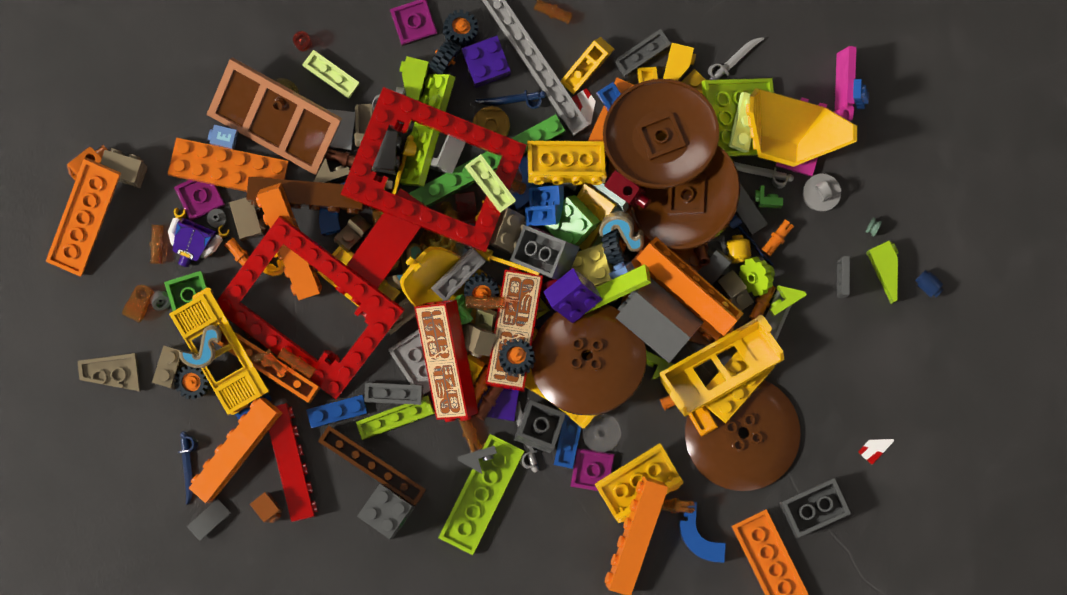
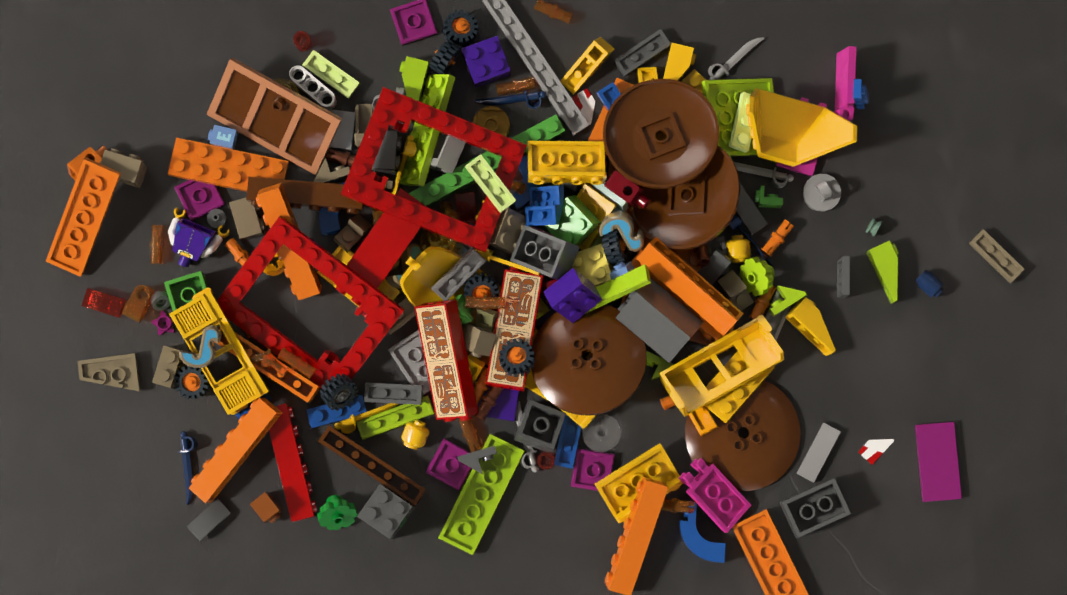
none -> clear red slope [81,288,126,318]
none -> magenta plate [151,311,174,335]
none -> white beam [289,66,337,110]
none -> green plant [317,495,358,530]
none -> black wheel [320,374,358,411]
none -> yellow sword [334,403,398,434]
none -> yellow head [401,420,430,450]
none -> magenta tile [425,439,472,491]
none -> clear orange pin [496,76,535,96]
none -> clear red bush [537,452,554,470]
none -> dark pink tile [678,458,751,533]
none -> yellow slope [785,297,836,356]
none -> light grey tile [796,423,840,483]
none -> magenta tile [915,422,962,502]
none -> dark tan plate [969,229,1024,283]

